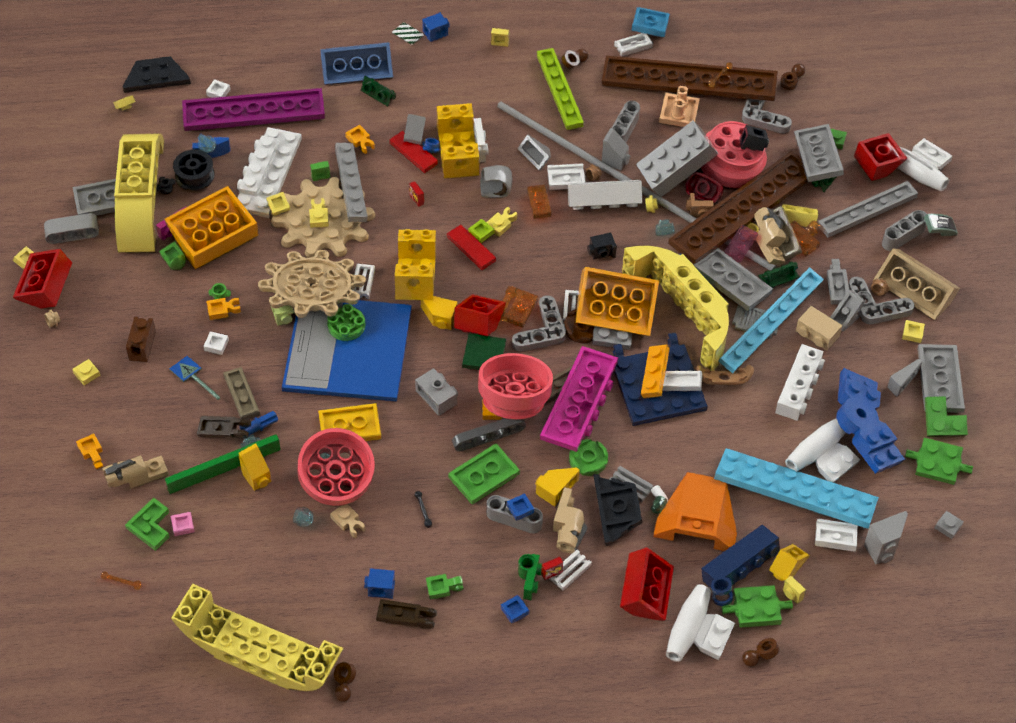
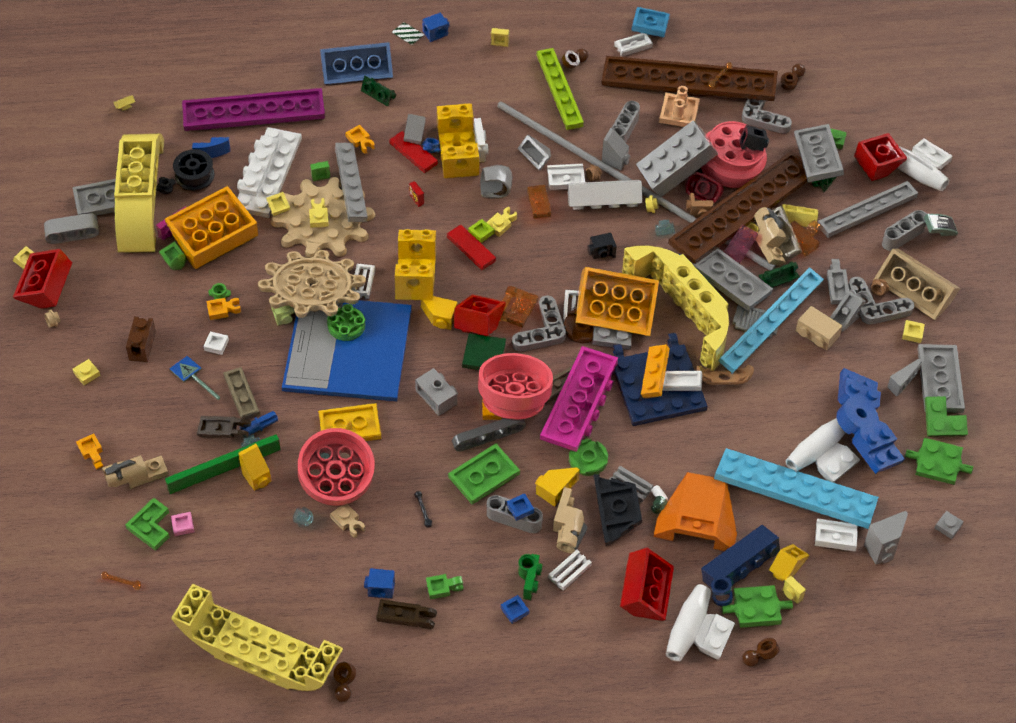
black wing [123,56,191,93] -> none
clear light blue plate [197,134,216,153] -> none
white plate [206,80,230,98] -> none
red tile [541,557,564,580] -> none
white brick [775,344,825,421] -> none

